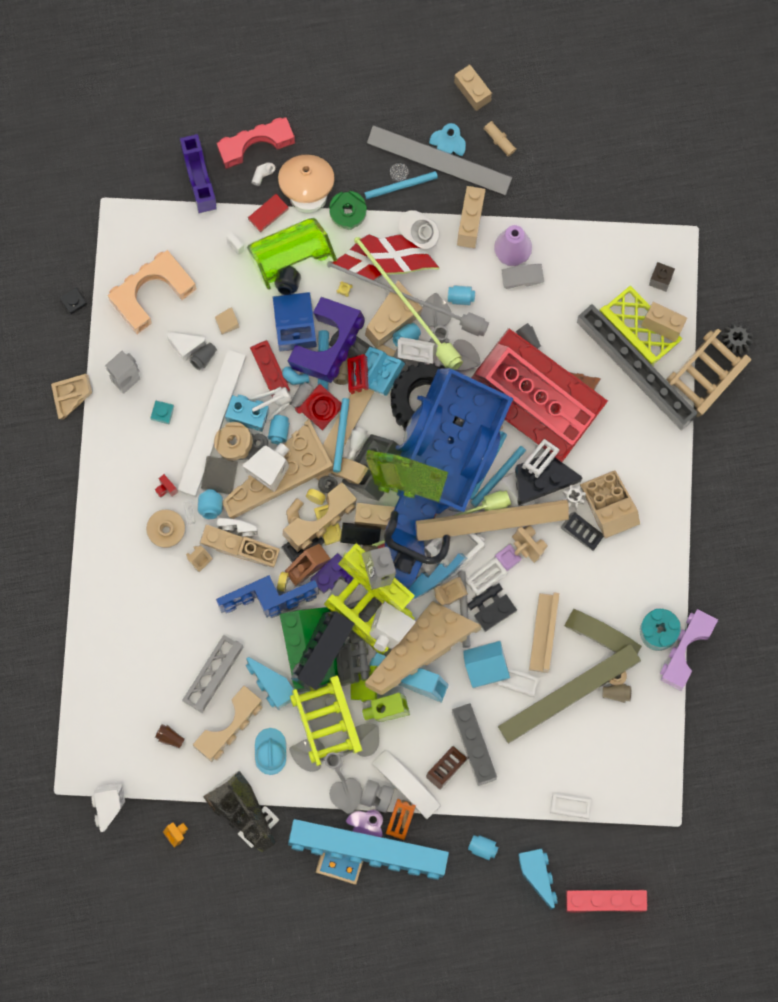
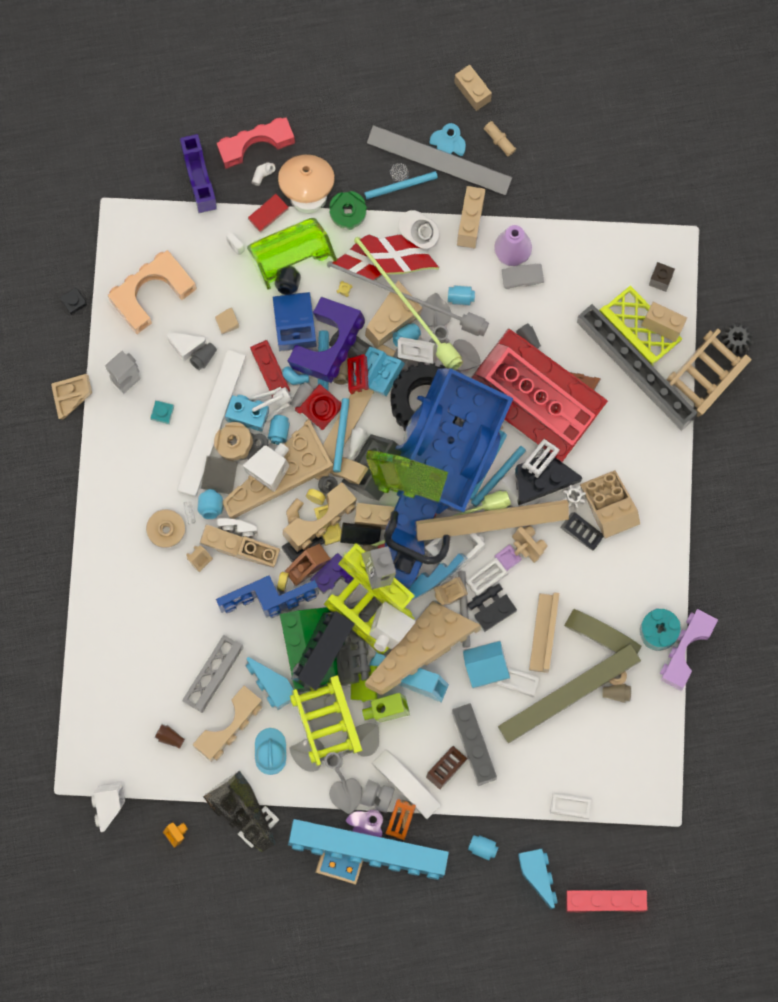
red tile [155,474,178,498] -> none

